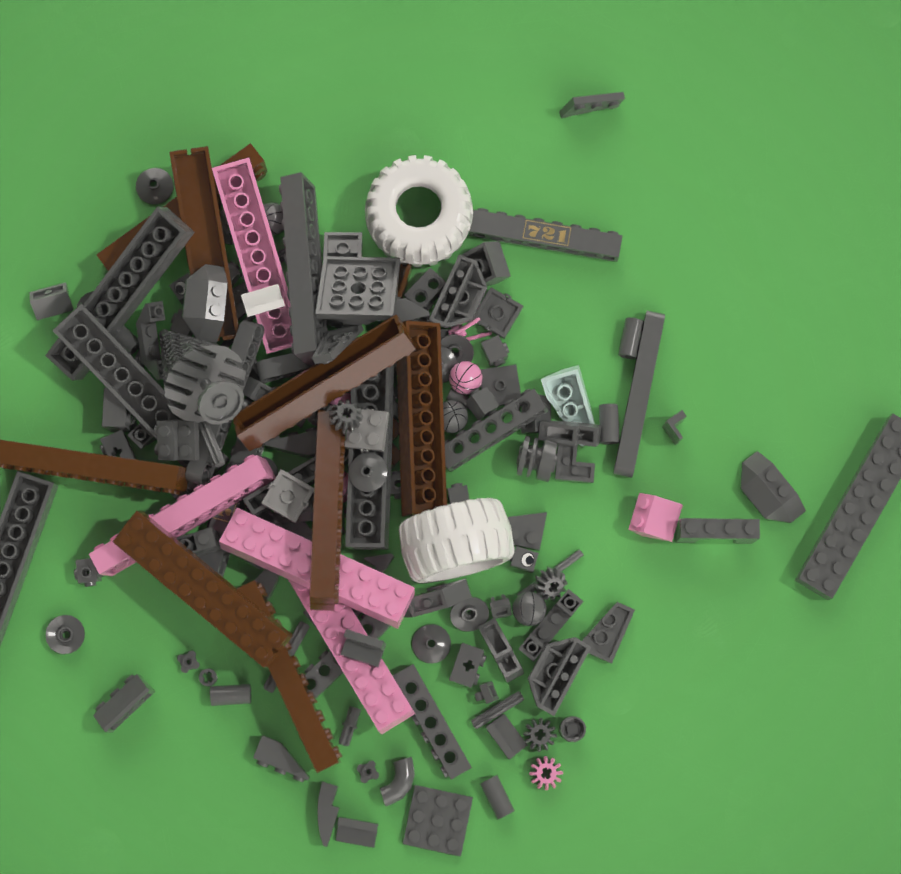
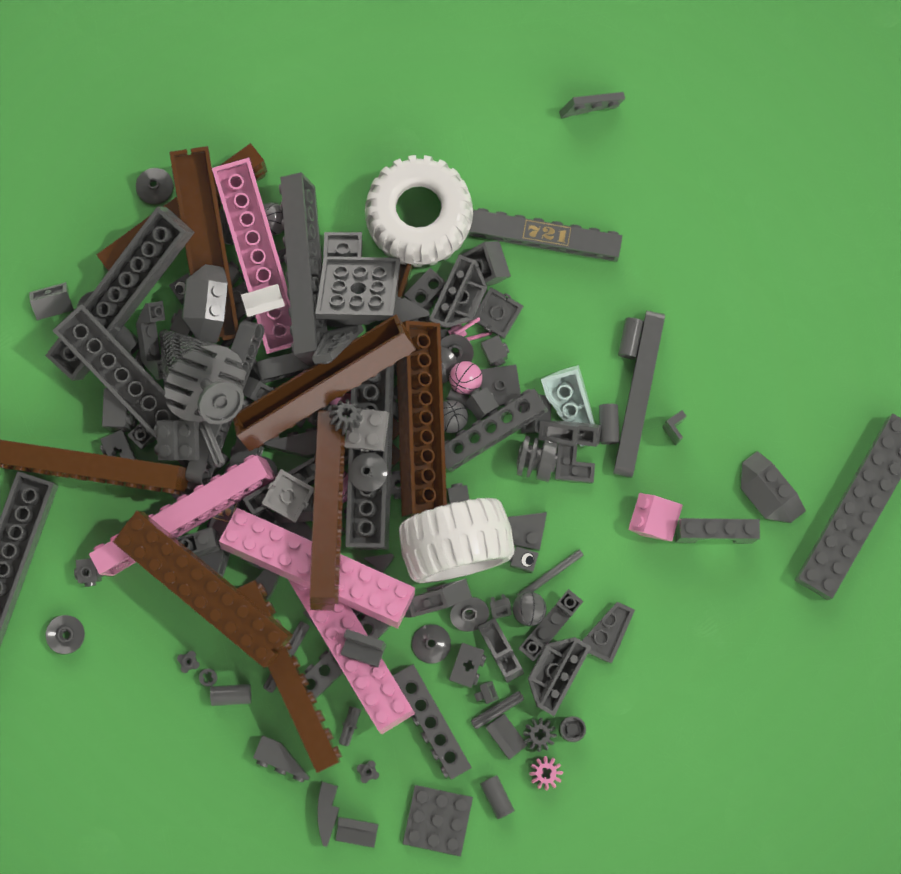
dark grey slope [93,674,155,733] -> none
dark grey cylinder [380,756,415,807] -> none
dark grey gear [533,567,568,601] -> none

